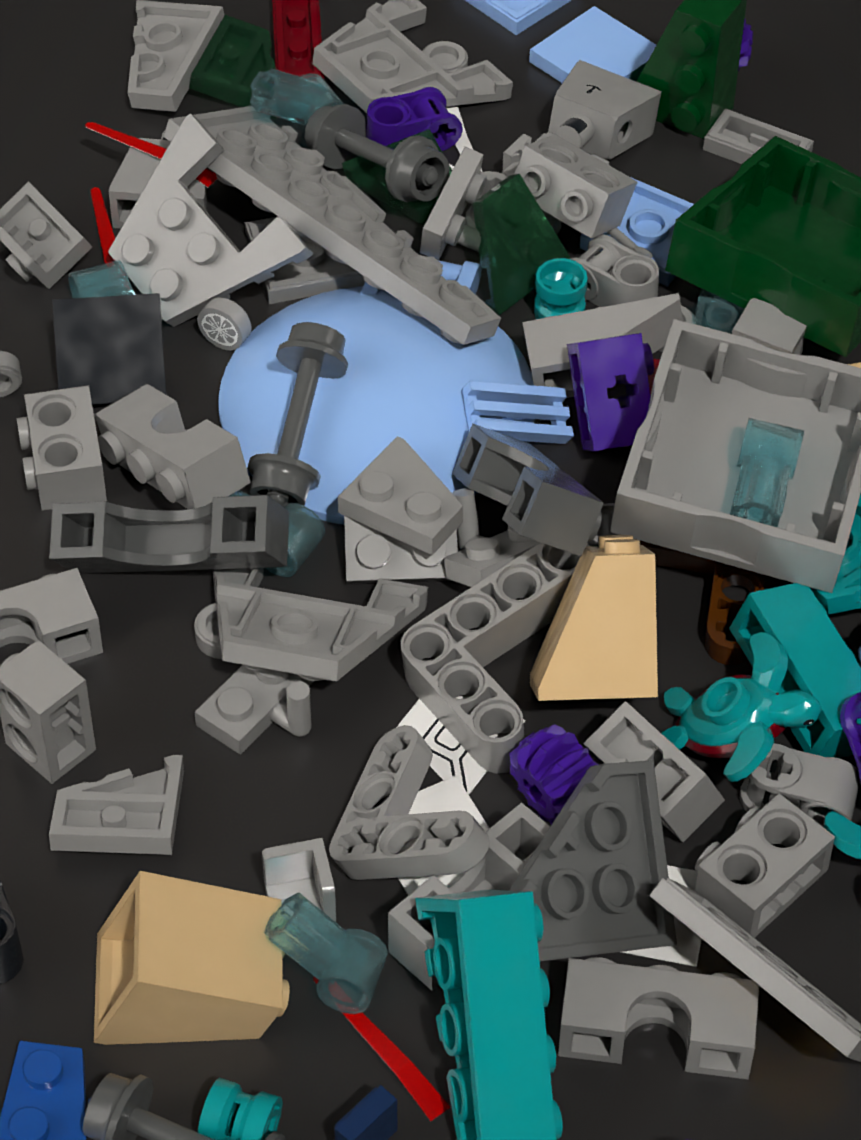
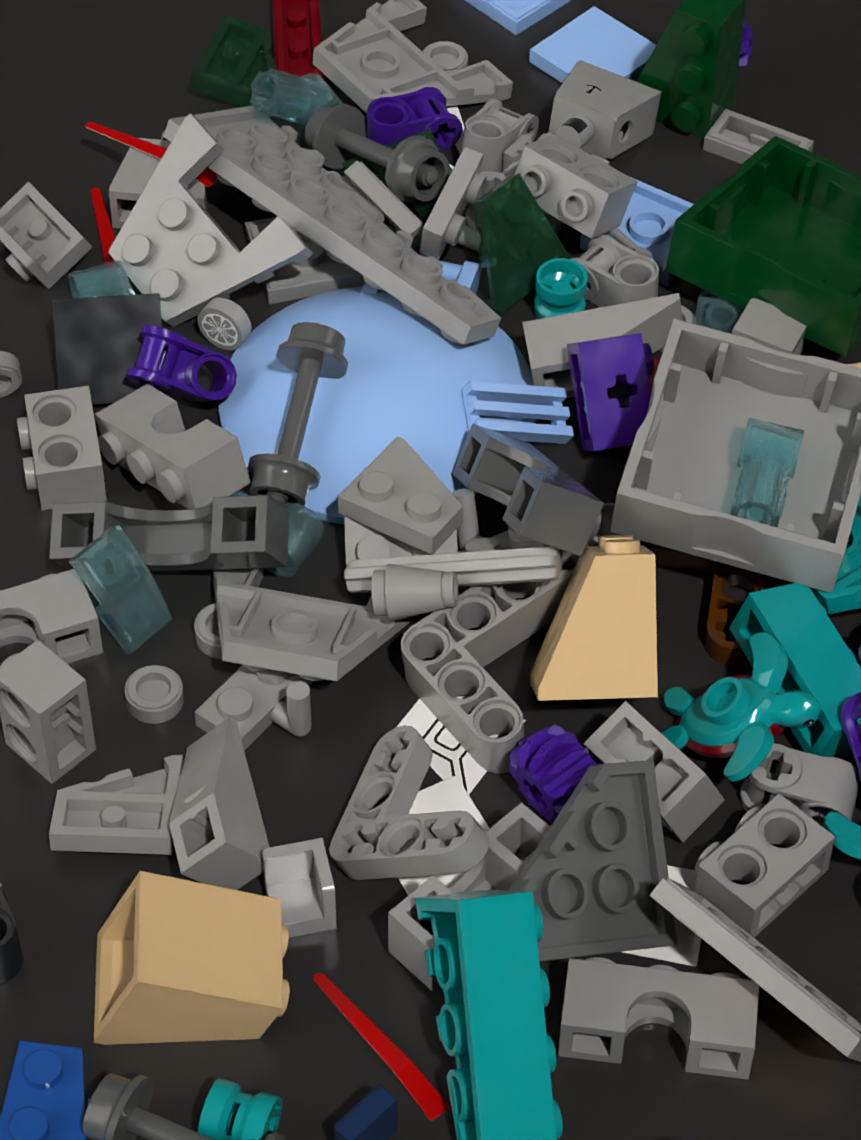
light grey wing [127,0,226,112] -> none
clear light blue piece [264,892,388,1014] -> none
none -> clear light blue slope [69,525,172,654]
none -> light grey tile [124,665,184,724]
none -> dark purple piece [126,325,237,404]
none -> light grey slope [169,717,270,890]
none -> light grey tile [344,161,424,255]
none -> light grey axle [344,546,562,593]
none -> light grey cone [371,564,459,621]
none -> light grey piece [459,98,539,173]

